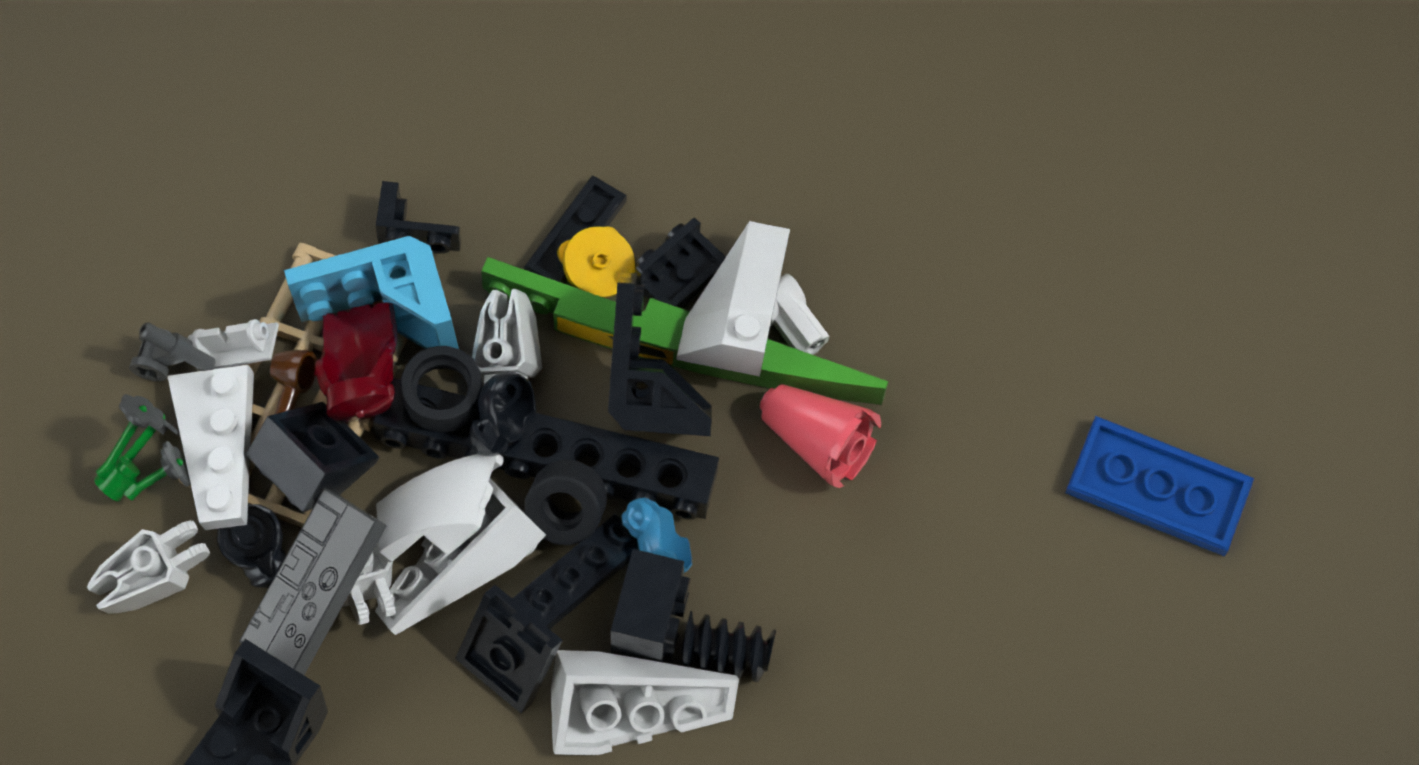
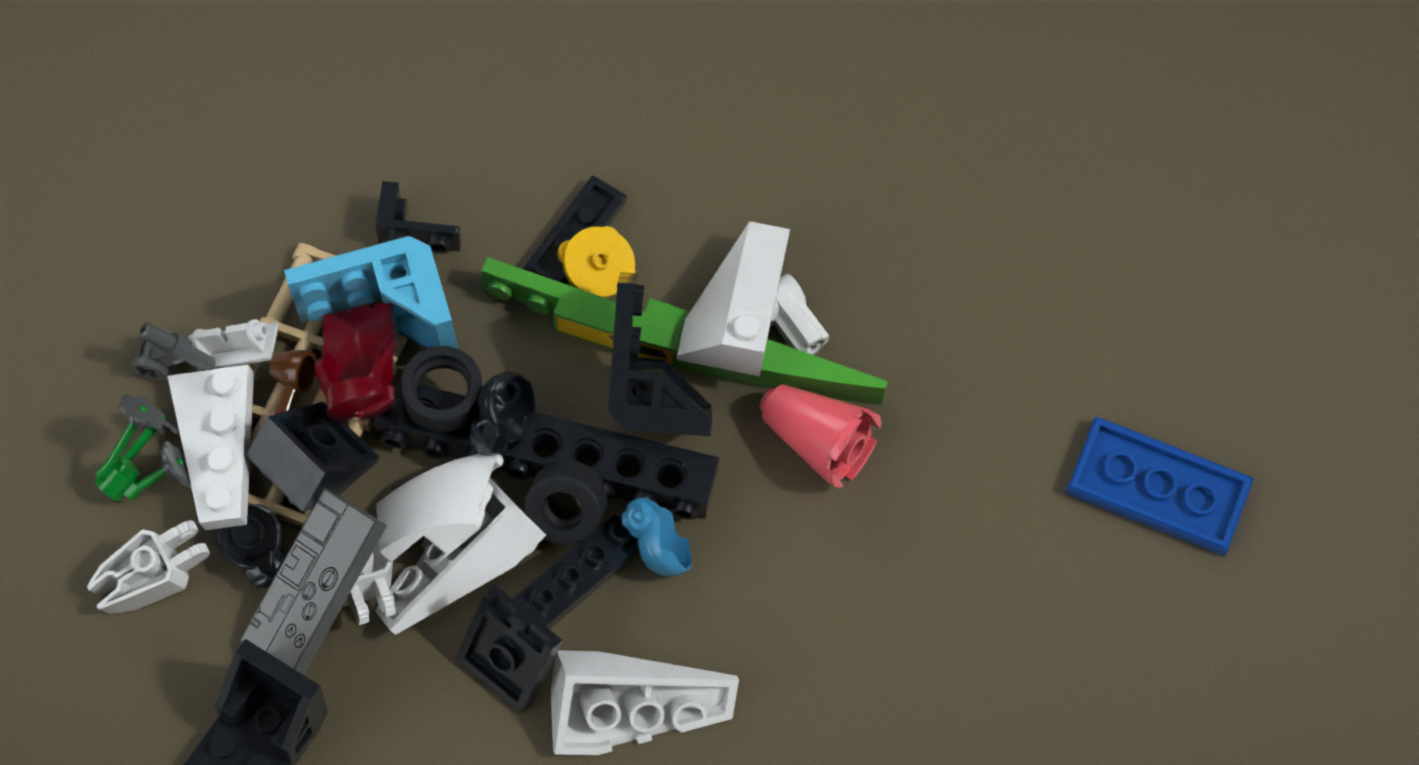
white hinge [472,289,542,384] -> none
black brick [611,549,690,663] -> none
black bracket [635,217,726,308] -> none
black piece [681,611,776,682] -> none

